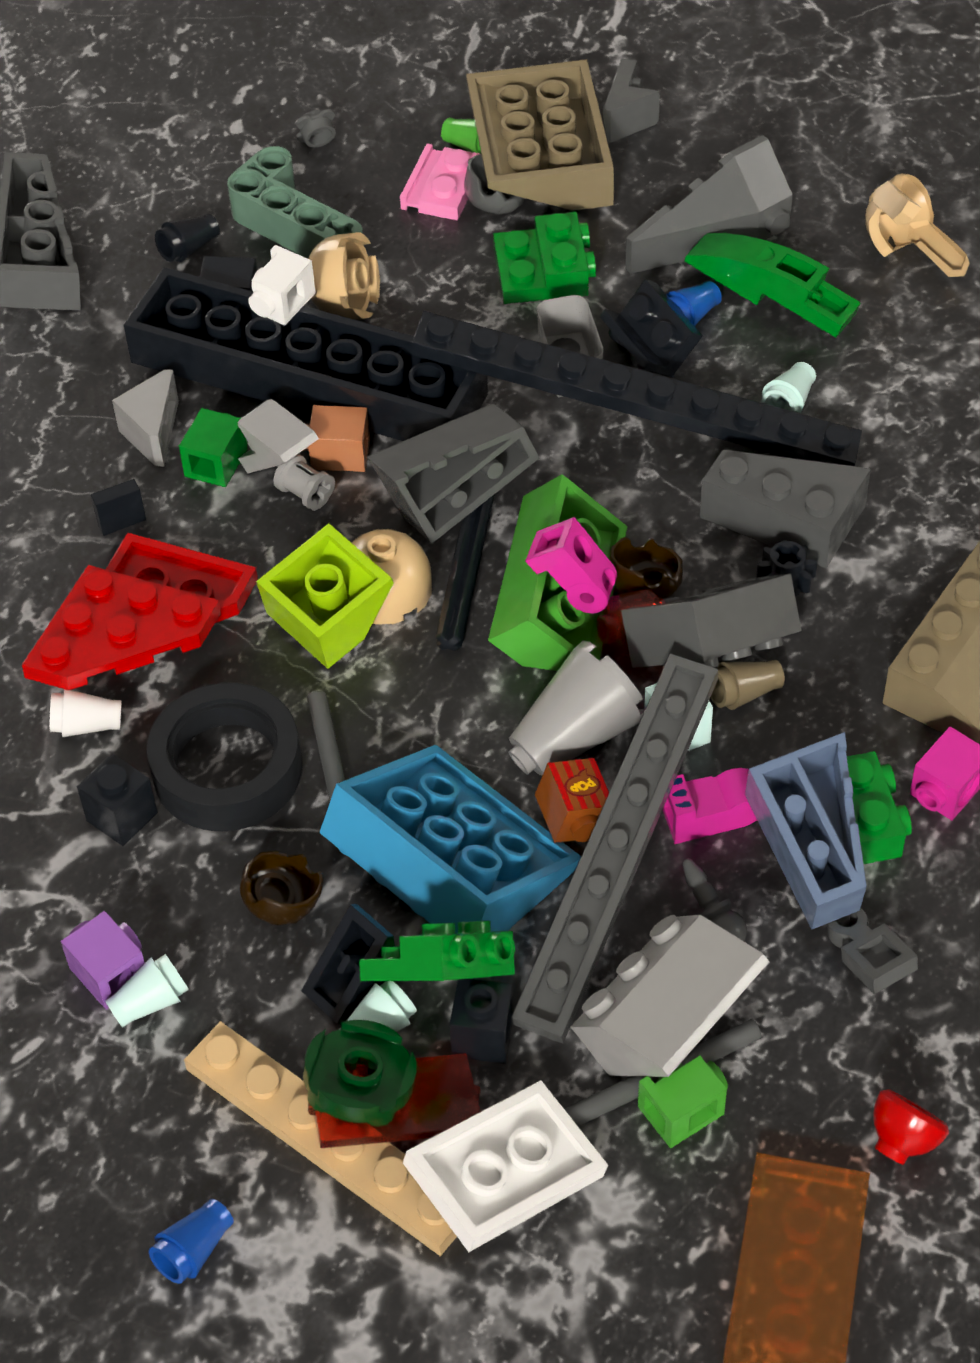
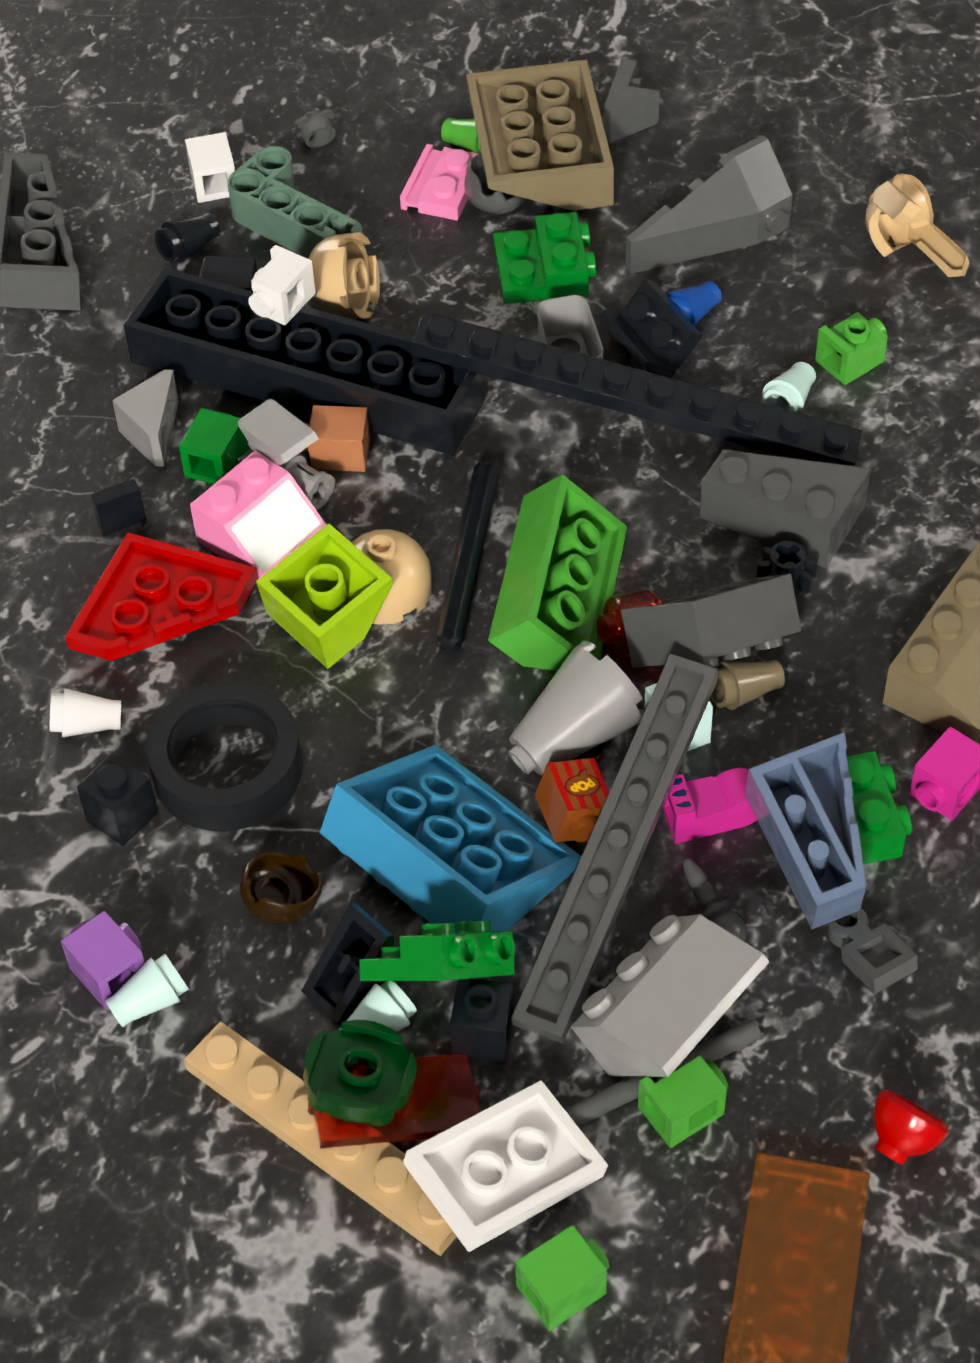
red plate [22,565,221,690] -> none
blue cone [149,1199,234,1284] -> none
dark grey bar [307,691,346,800] -> none
dark grey wedge [367,403,539,544] -> none
dark pink leg [525,517,617,614] -> none
dark brown hair [610,537,683,602] -> none
green slope [684,233,861,338] -> none
none -> white brick [185,132,235,203]
none -> slope [190,450,326,579]
none -> bright green brick [515,1225,609,1332]
none -> bright green brick [815,312,888,385]

